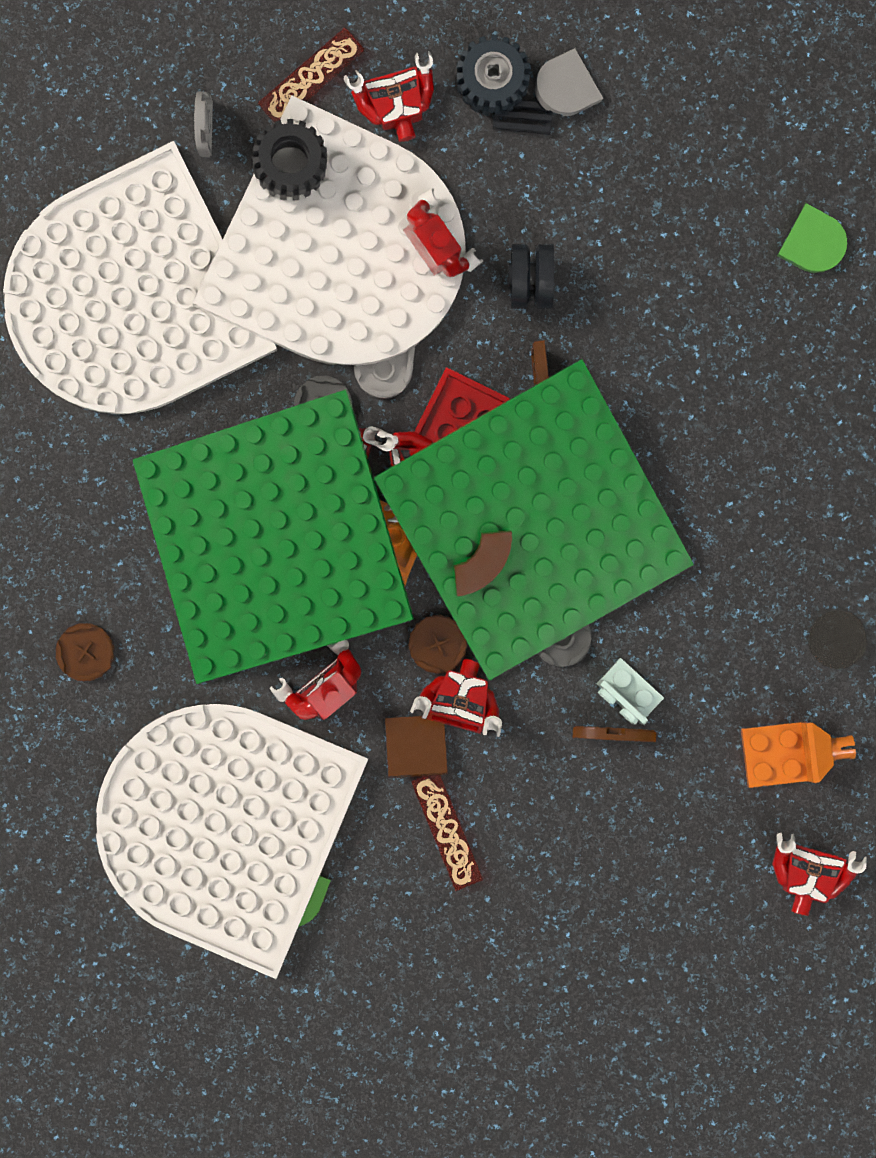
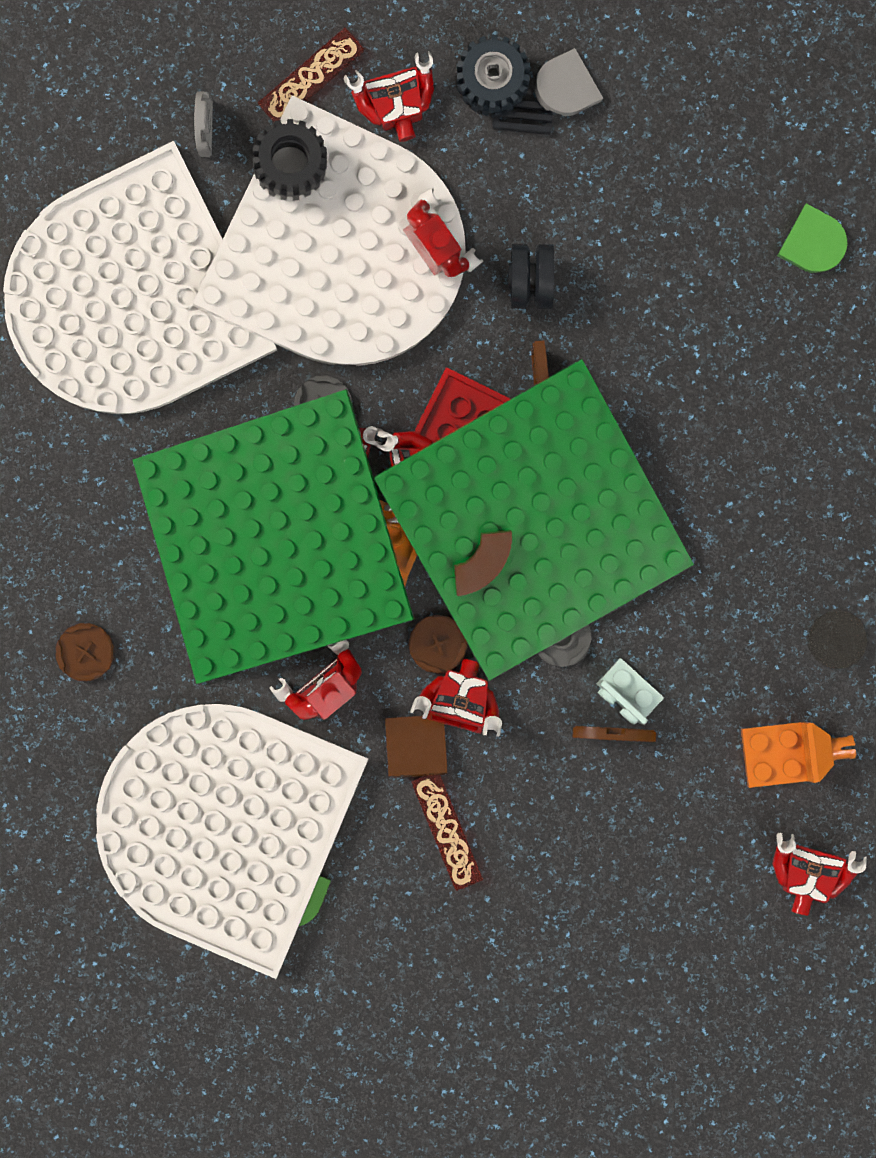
light grey tile [354,347,415,399] -> none

